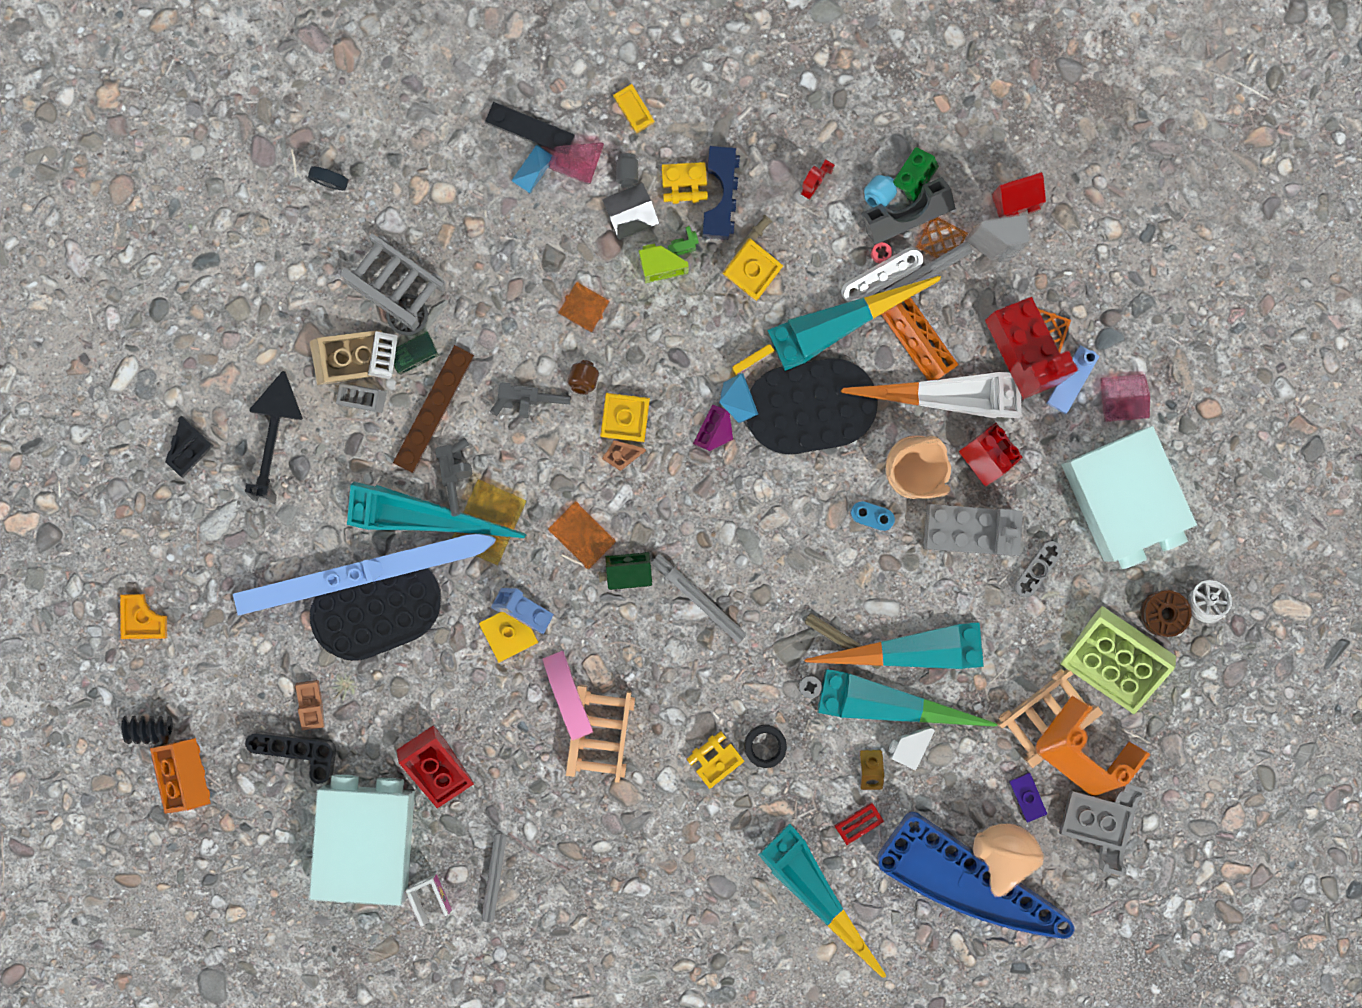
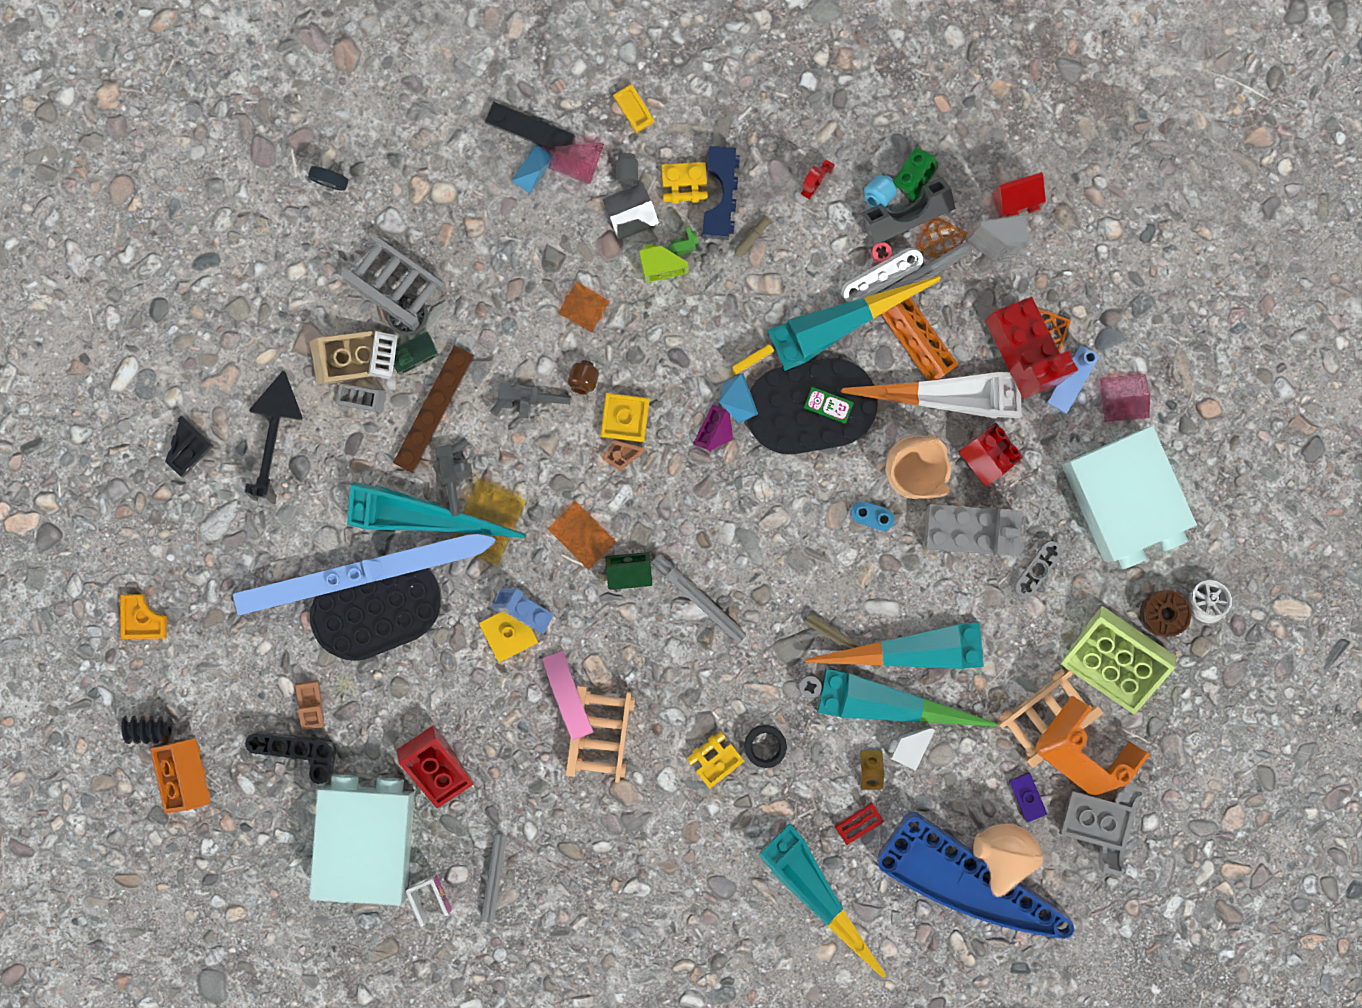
yellow plate [722,238,783,301] -> none
none -> tile [804,387,853,424]

